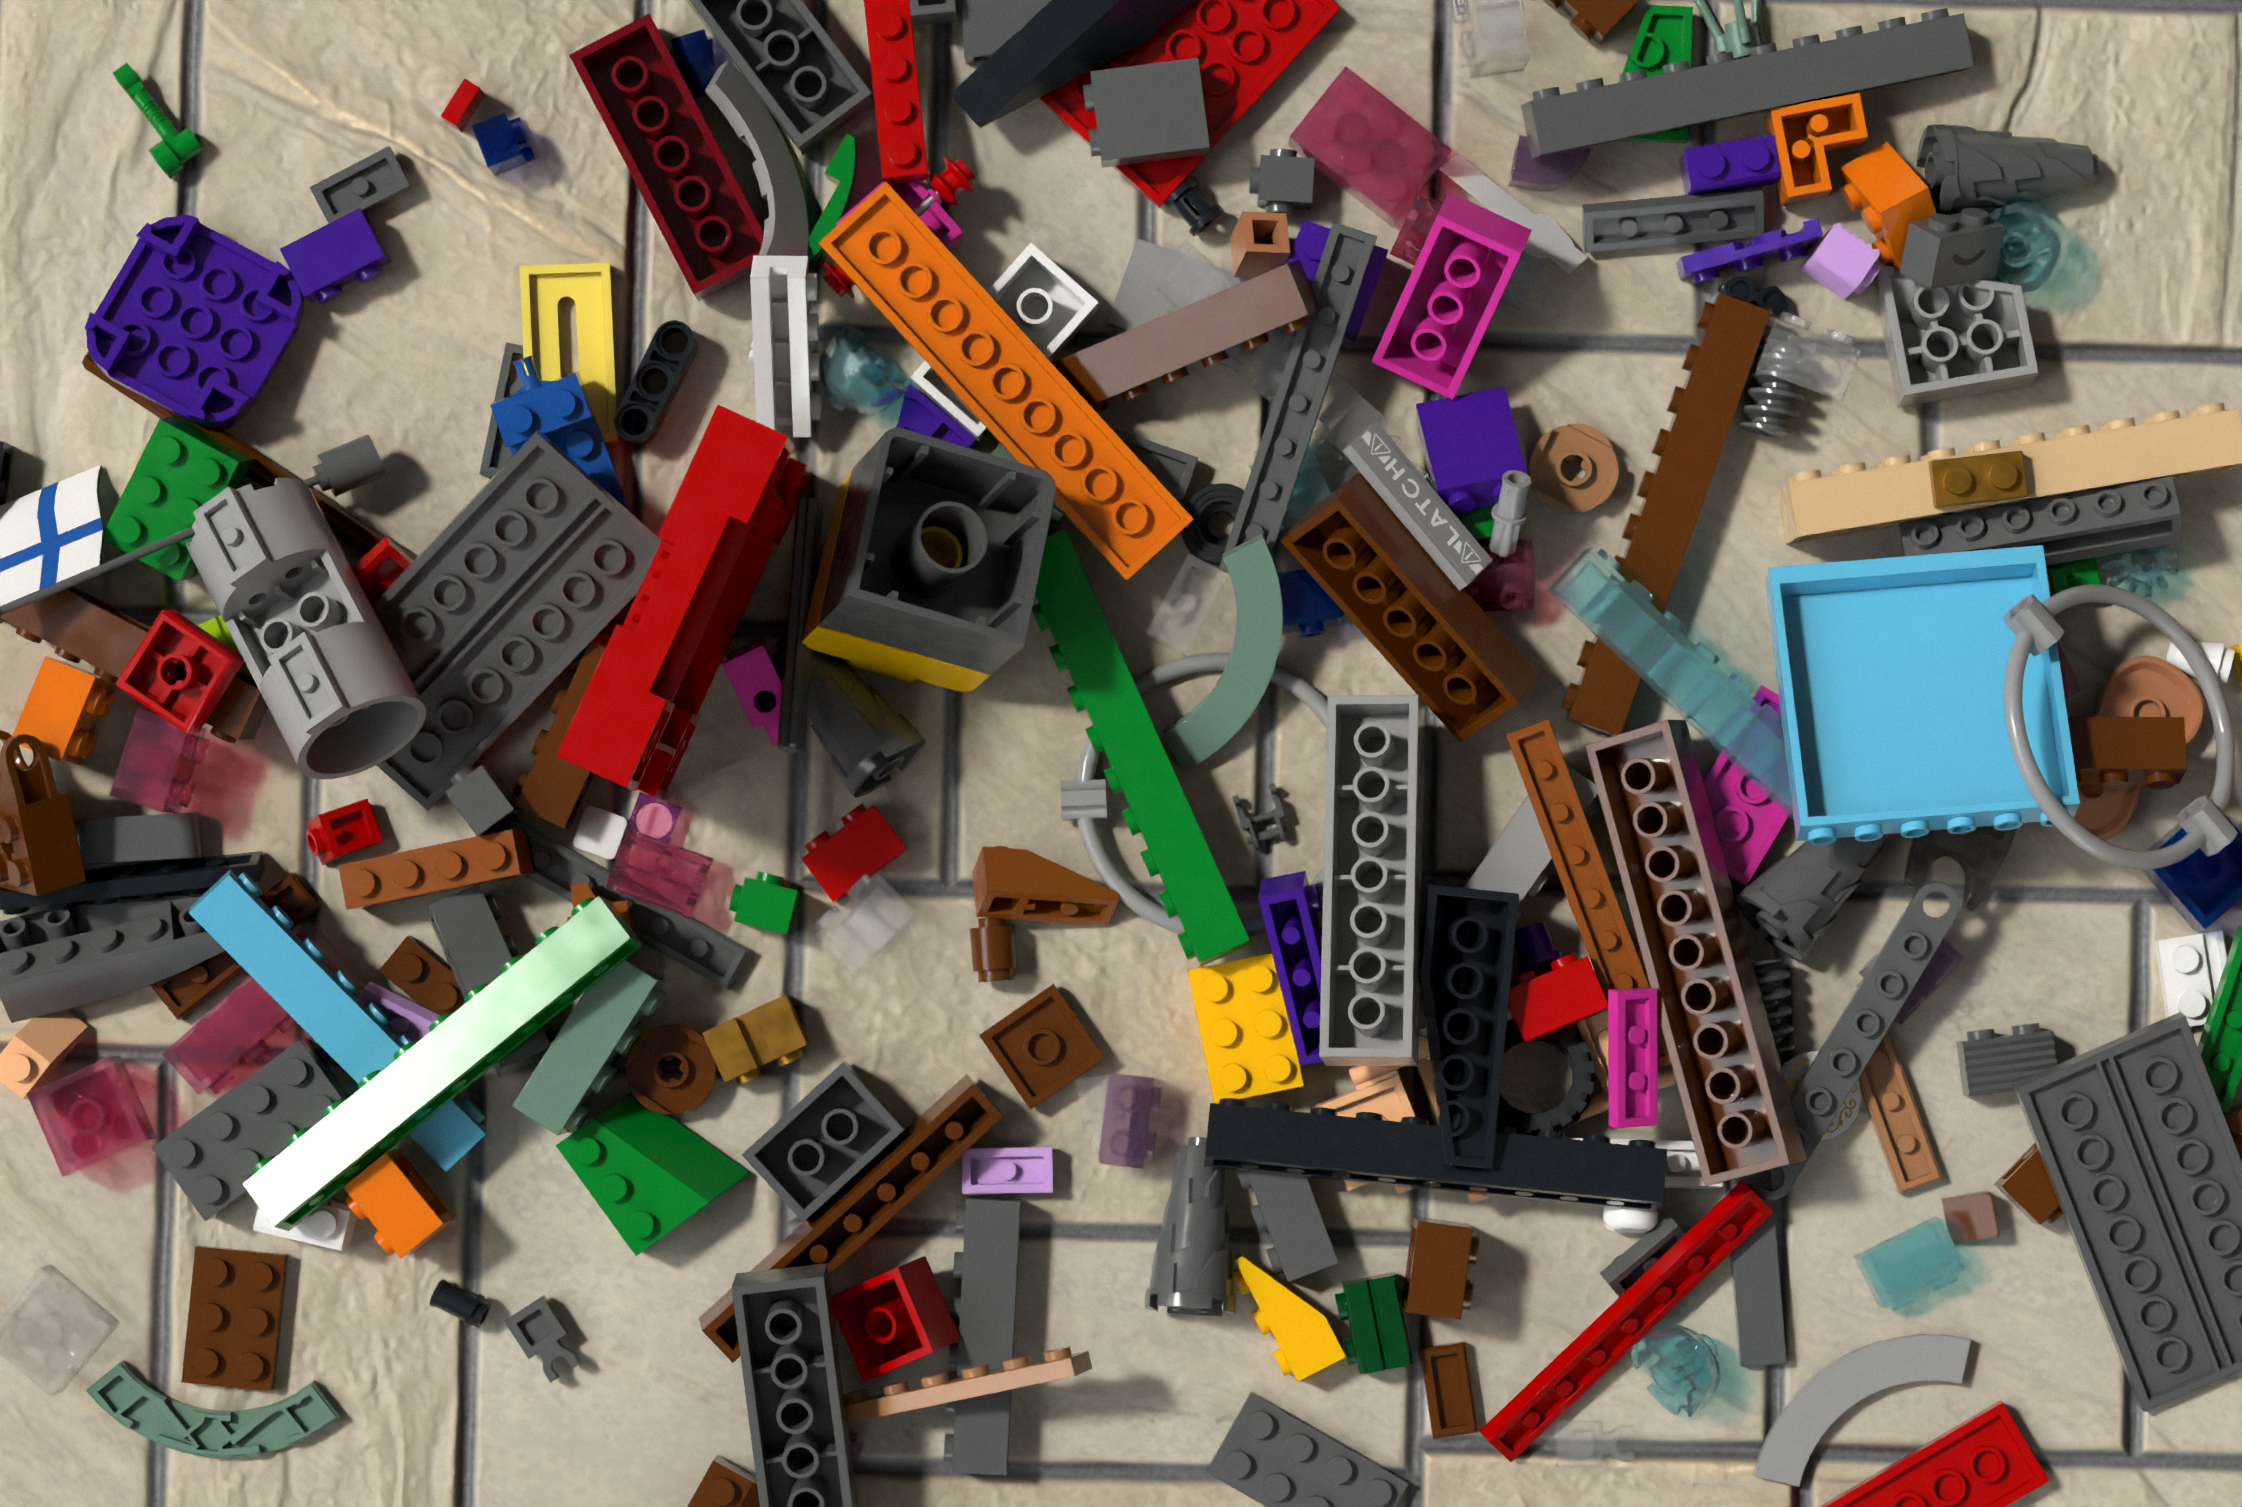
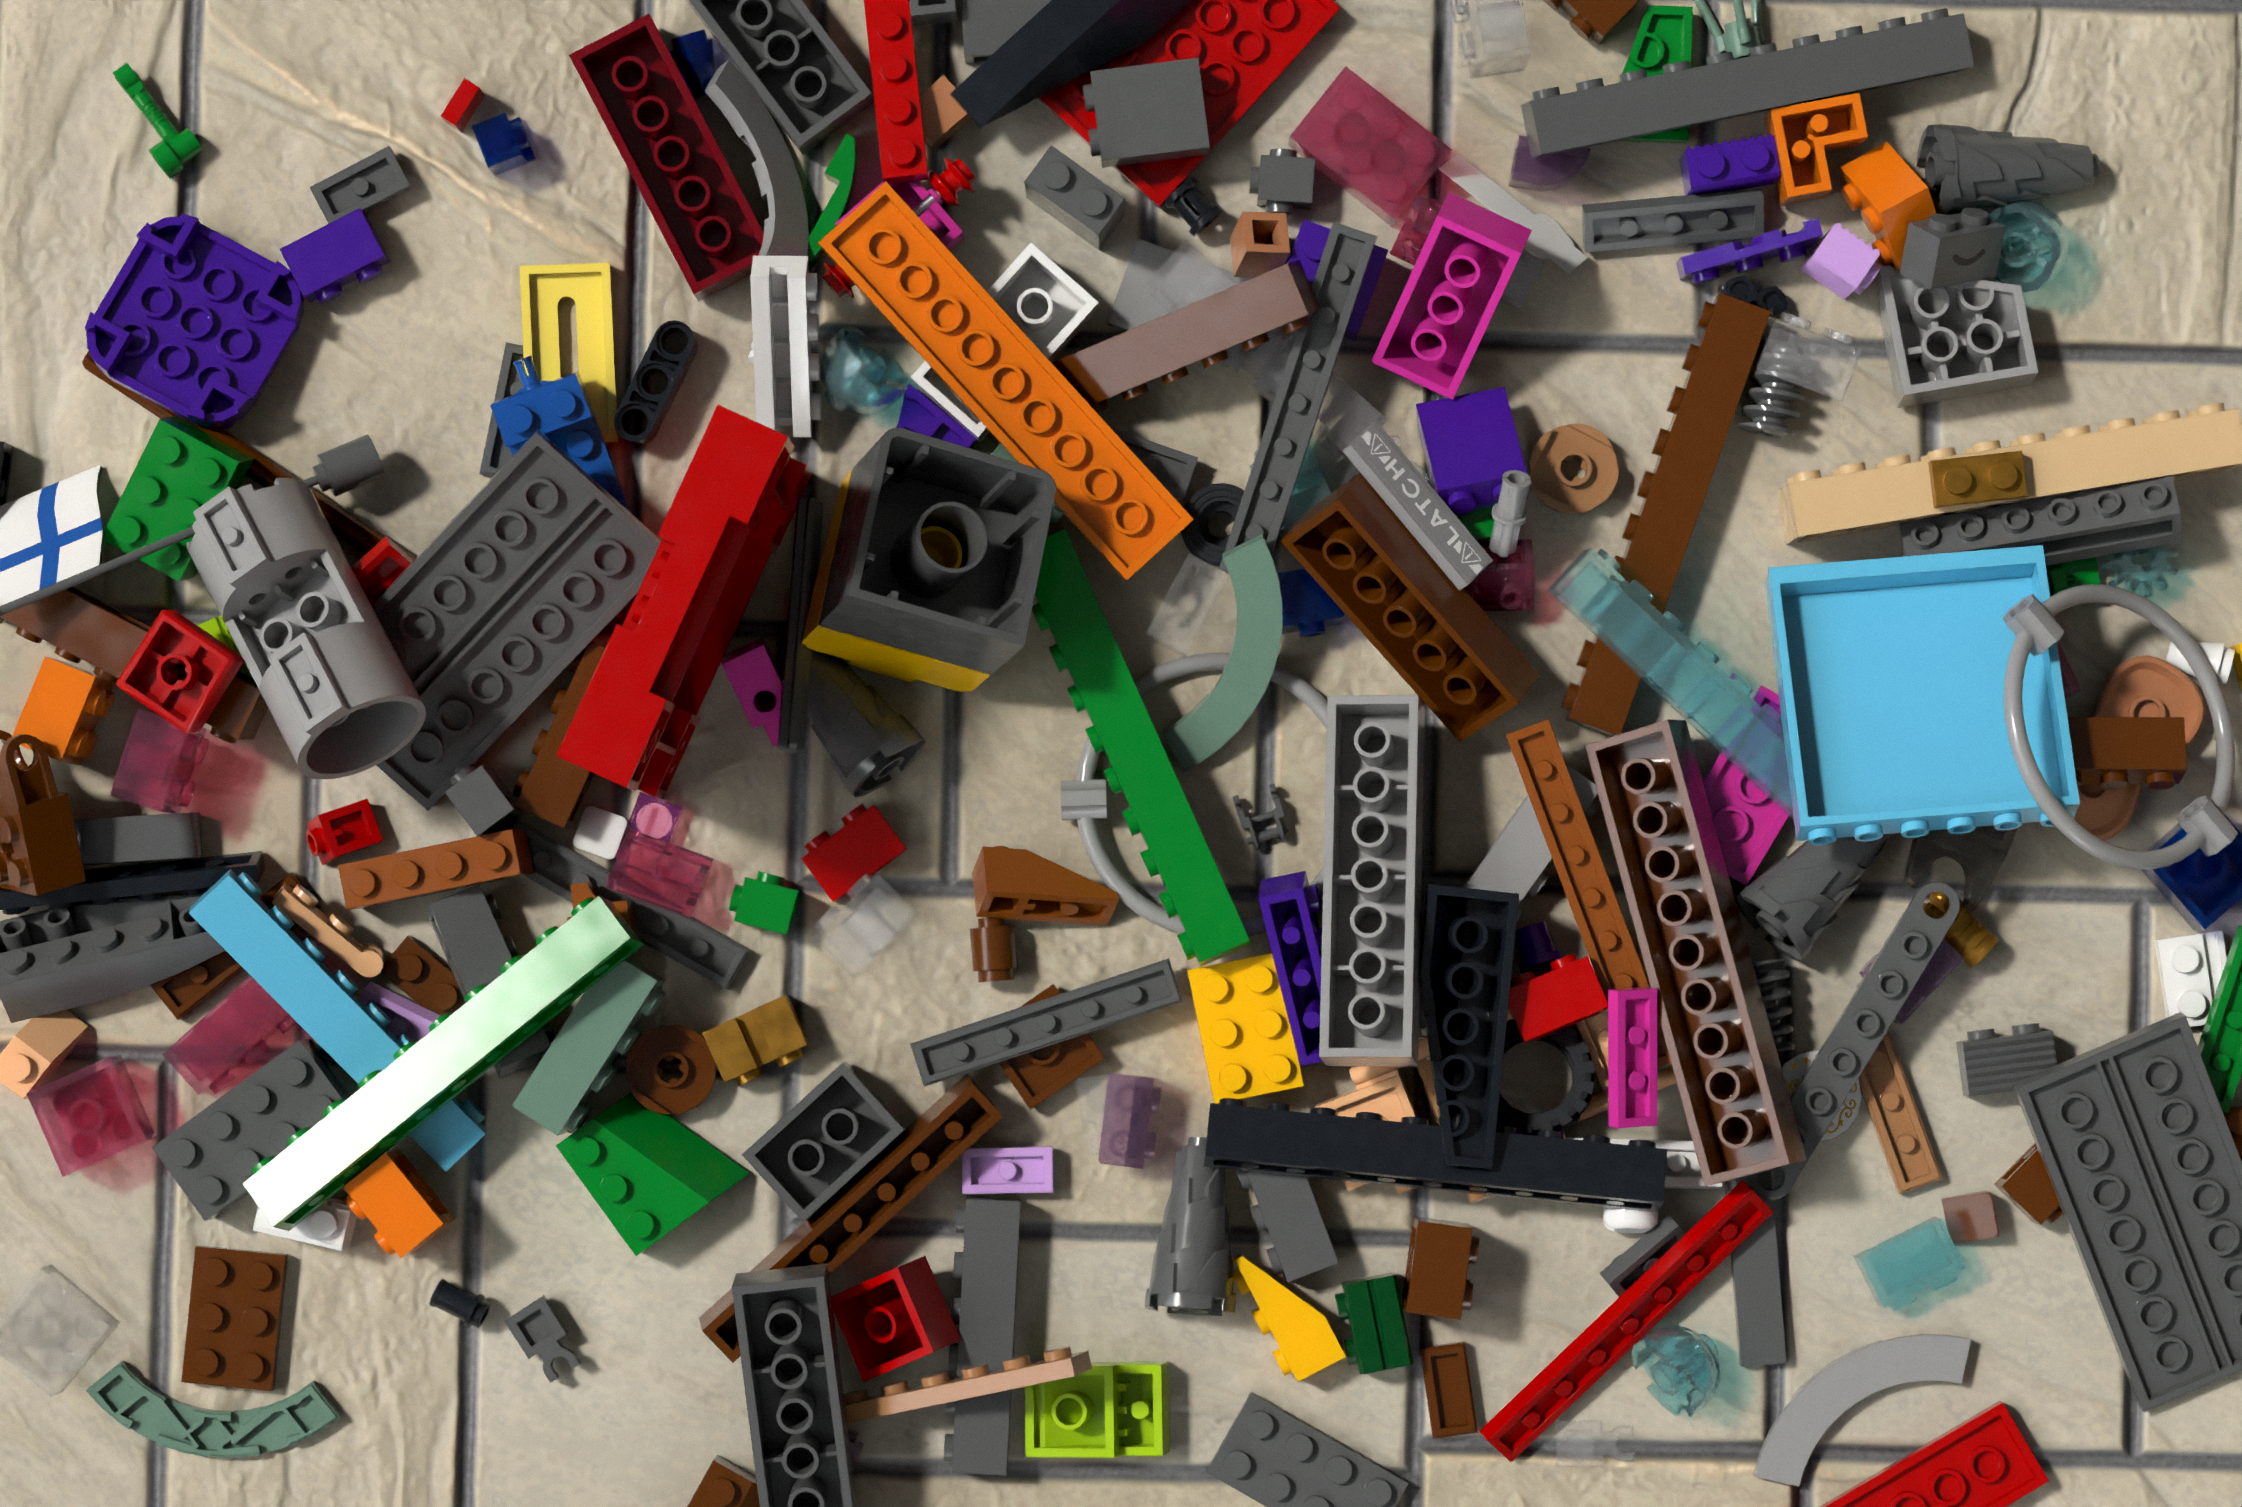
none -> light nougat plate [272,883,384,978]
none -> dark grey tile [910,958,1183,1087]
none -> nougat brick [920,75,971,151]
none -> dark grey brick [1024,145,1125,250]
none -> lime slope [1024,1361,1170,1458]
none -> pearl gold hinge [1923,891,1999,968]

